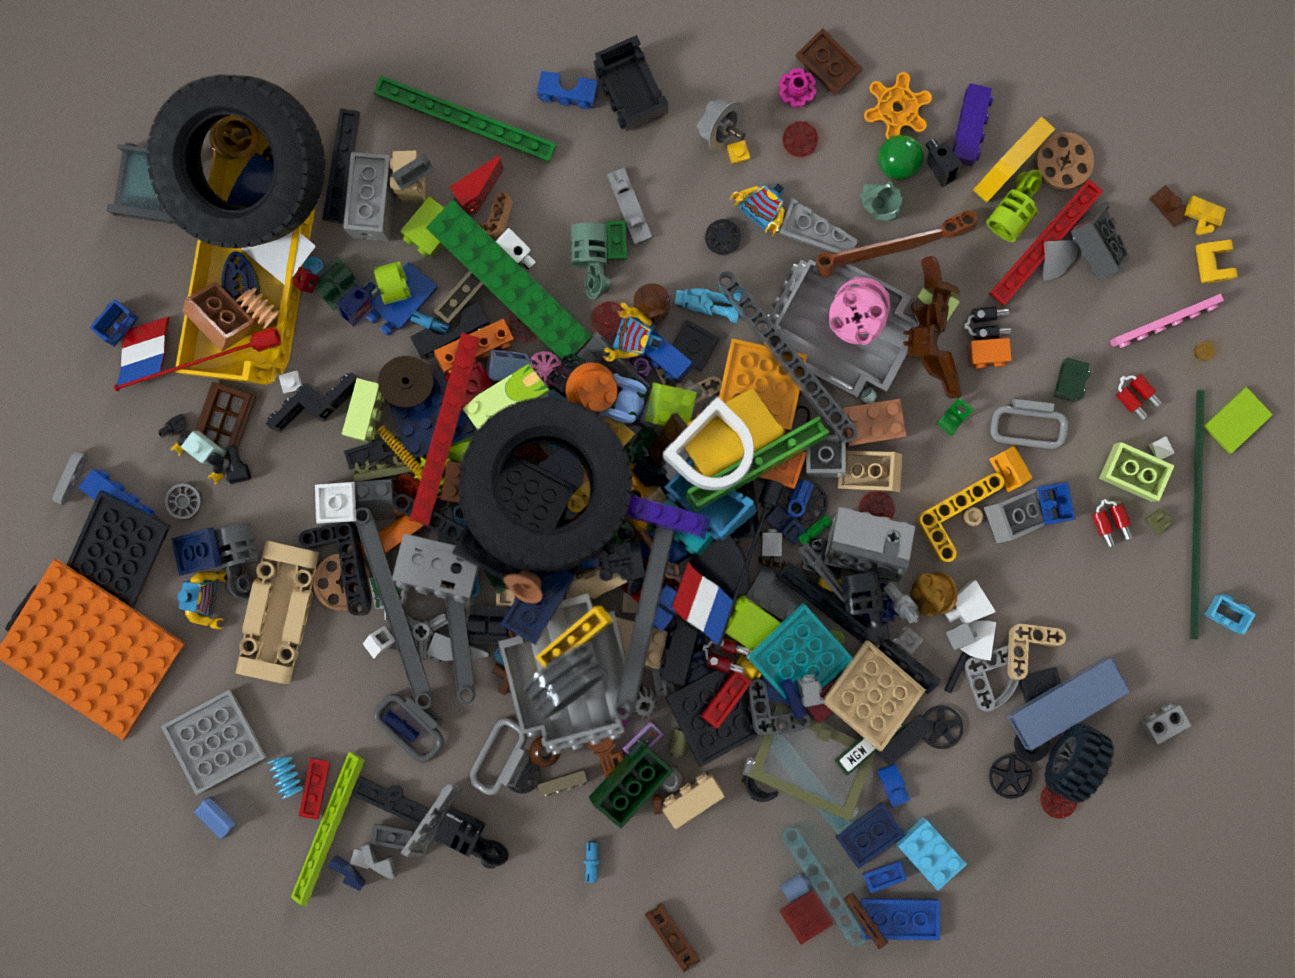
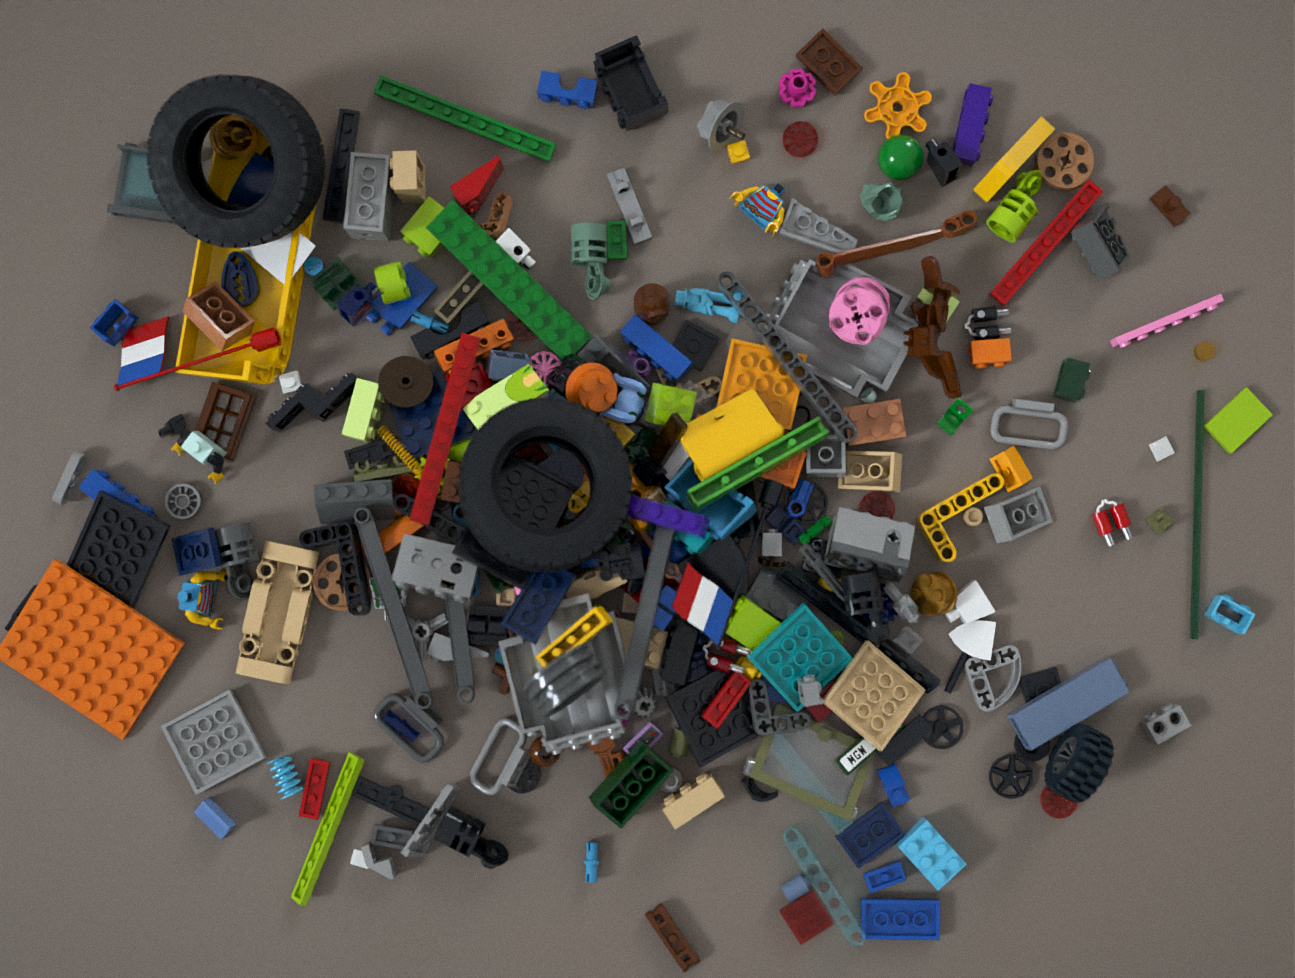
black pin [225,445,251,484] -> none
light nougat piece [236,287,279,330] -> none
dark red piece [292,267,319,293] -> none
white tile [315,482,356,524] -> none
dark blue slope [328,855,366,891] -> none
white brick [363,626,395,659] -> none
dark grey hinge [391,154,435,191] -> none
nougat piece [504,570,543,603] -> none
dark tan piece [538,769,588,797] -> none
clear red wheel [591,302,624,338] -> none
torso [603,303,662,362] -> none
reddish brown tile [653,795,662,815] -> none
white window [663,397,753,490] -> none
black wheel [705,219,741,255] -> none
clear blue pin [780,678,807,719] -> none
reddish brown pin [843,892,888,950] -> none
light grey brick [946,623,977,651] -> none
tan beam [1007,624,1066,681] -> none
blue window [1037,482,1076,525] -> none
light grey brick [1042,240,1079,281] -> none
yellowish green brick [1099,442,1174,502] -> none
red piece [1115,374,1162,420] -> none
yellow plate [1185,196,1226,235] -> none
yellow connector [1195,240,1238,284] -> none

